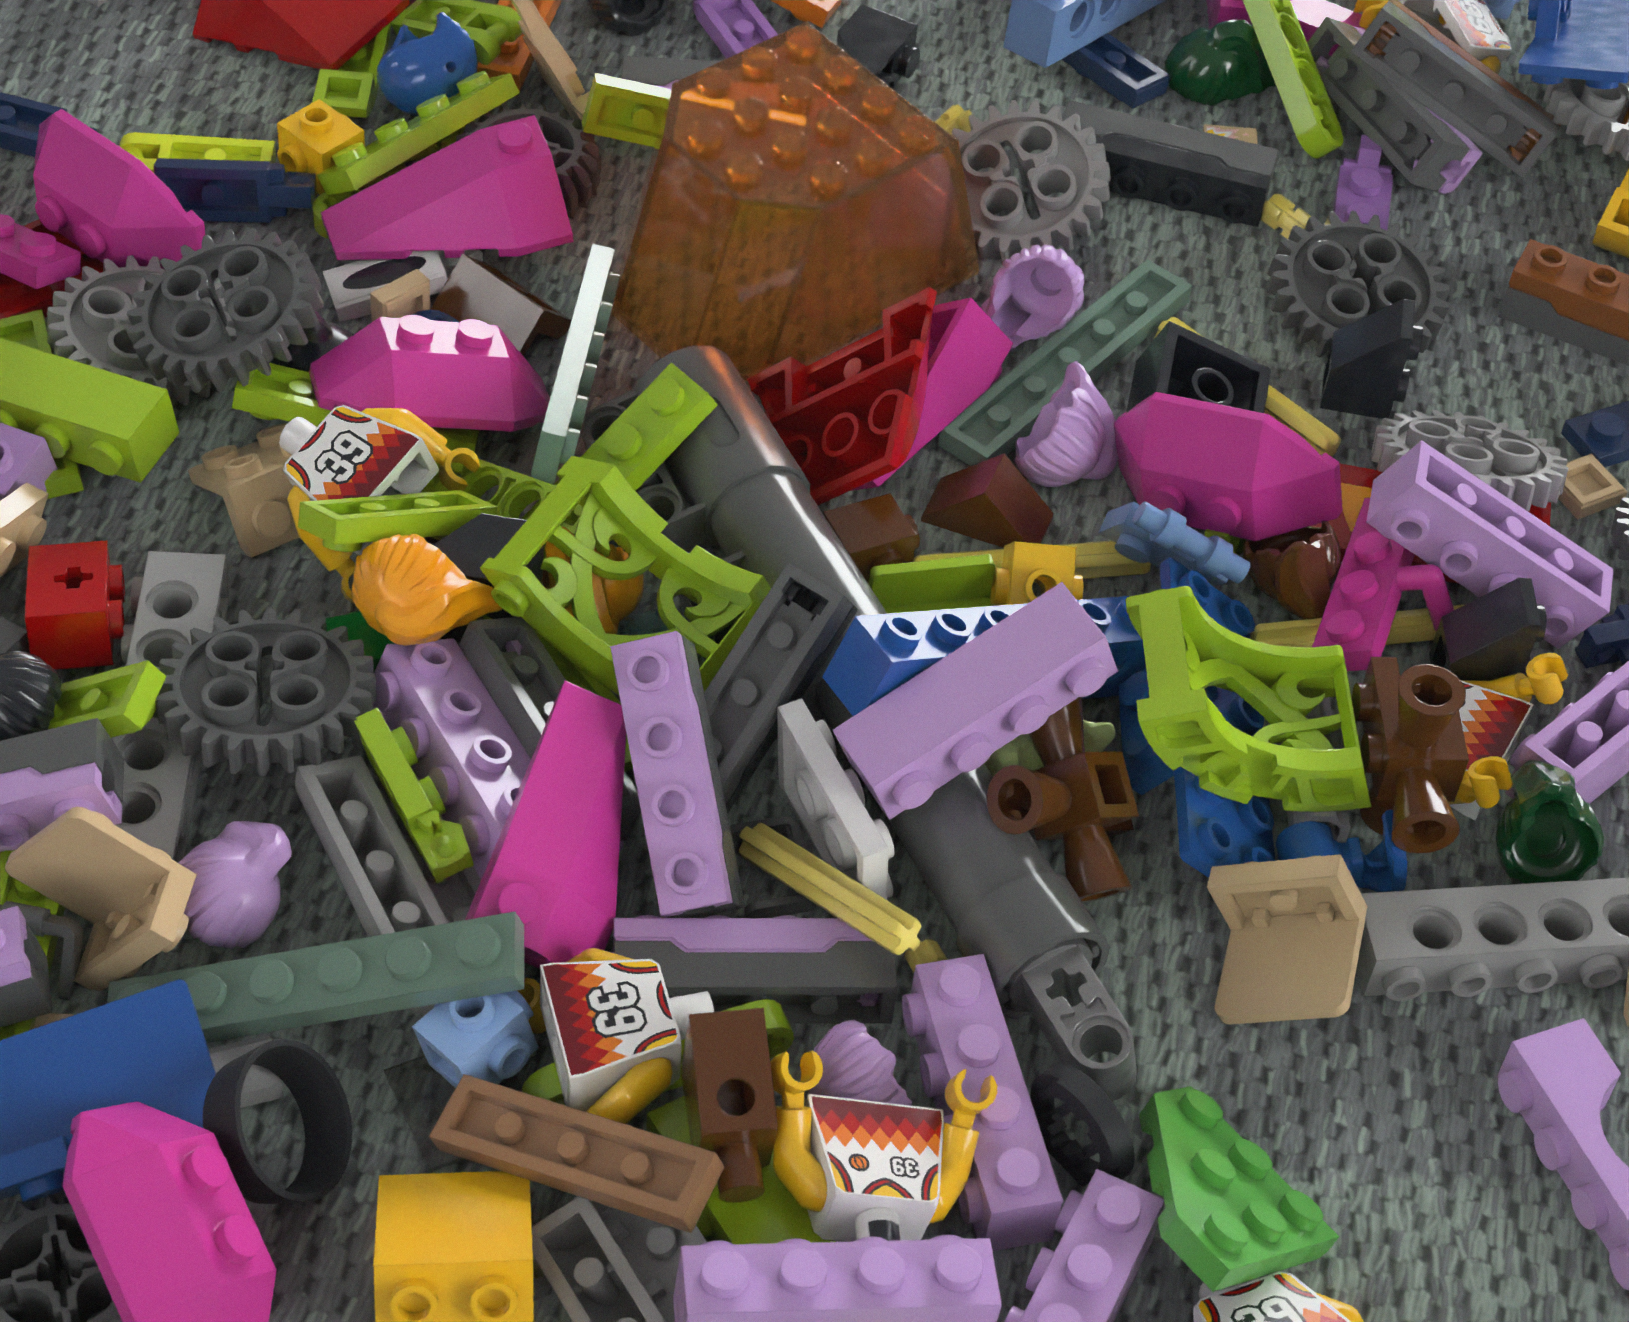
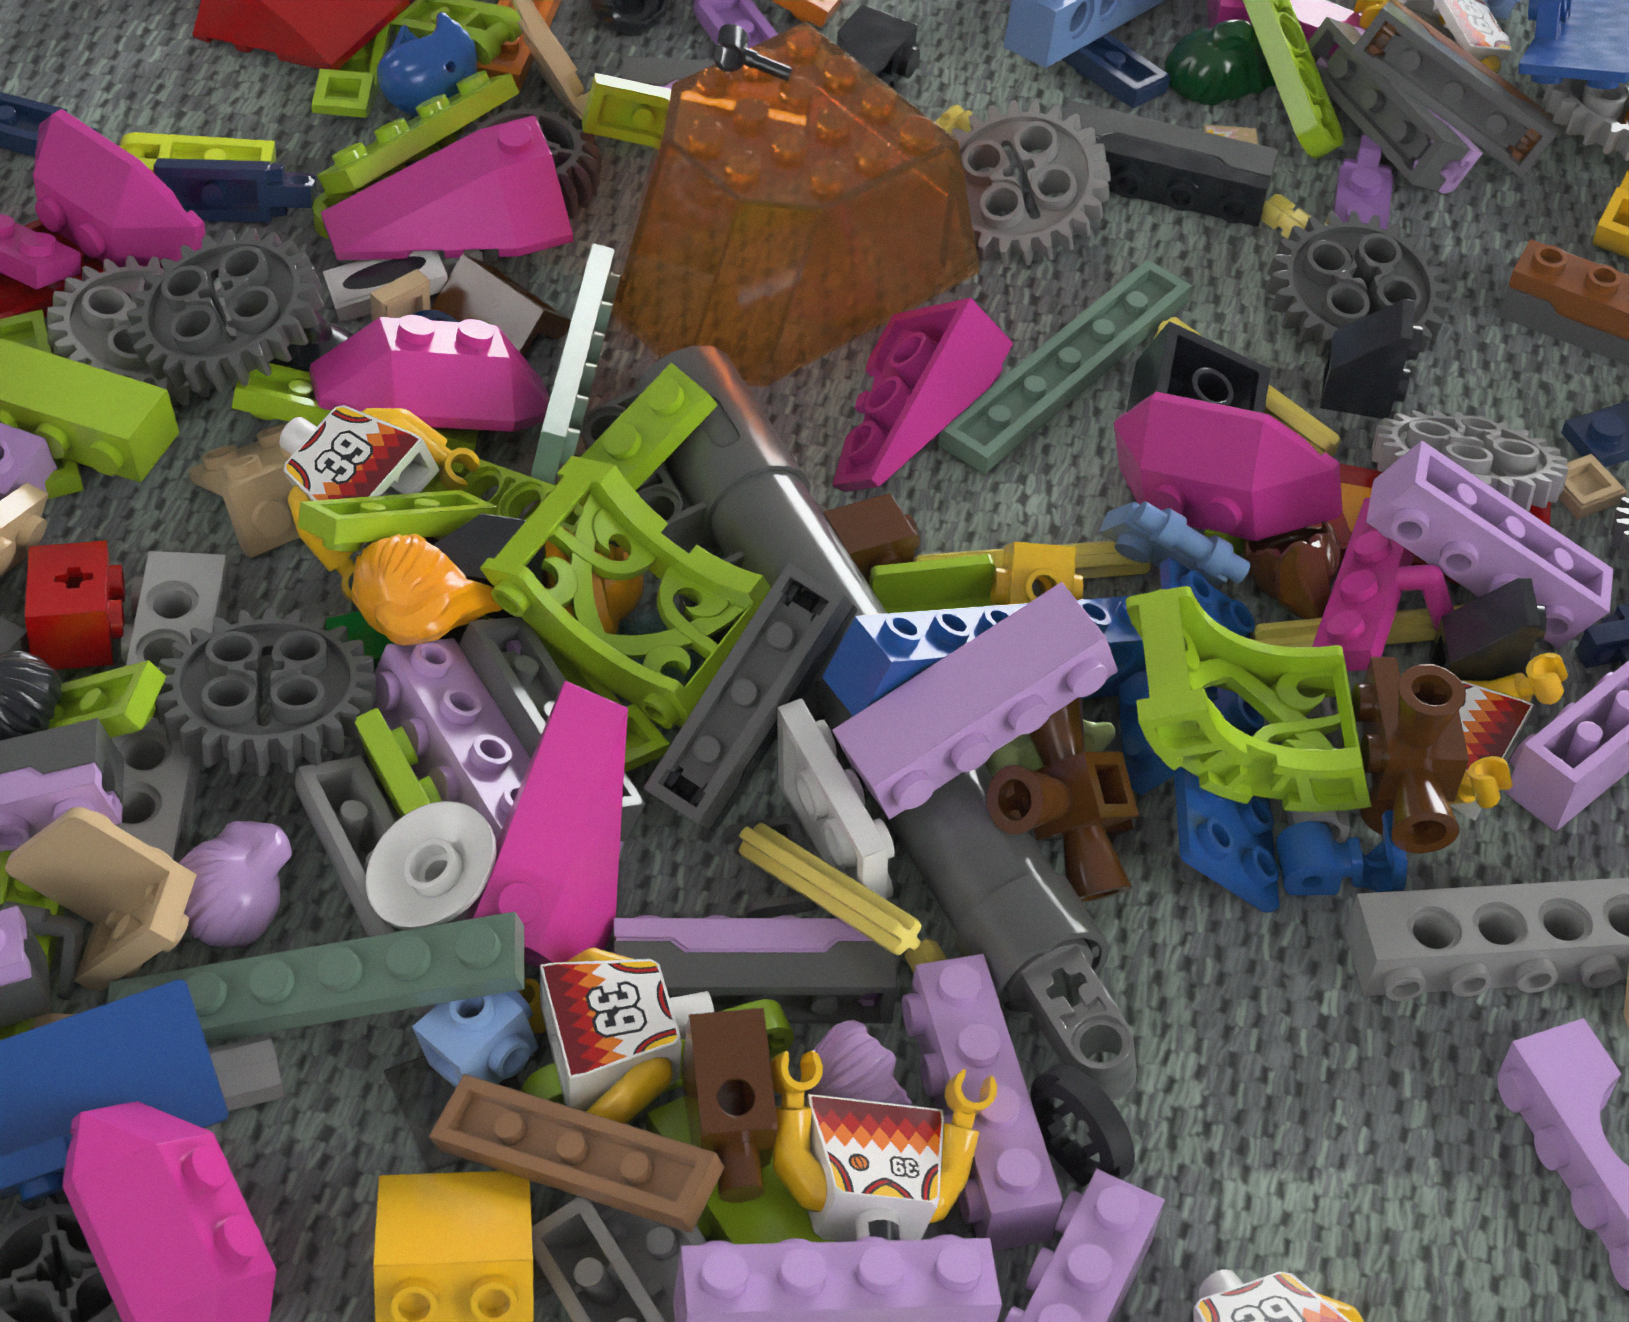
black tyre [203,1039,352,1204] -> none
yellow brick [277,99,365,195] -> none
lavender piece [610,631,745,918] -> none
red wedge [747,287,937,506] -> none
reddish brown slope [921,453,1054,548] -> none
lavender hair [981,245,1084,352] -> none
lavender hair [1015,361,1119,487] -> none
bright green plate [1139,1086,1339,1292] -> none
tan bracket [1207,854,1368,1024] -> none
dark green hair [1496,760,1604,884] -> none
none -> white dish [366,801,496,930]
none -> black hand [713,24,793,82]

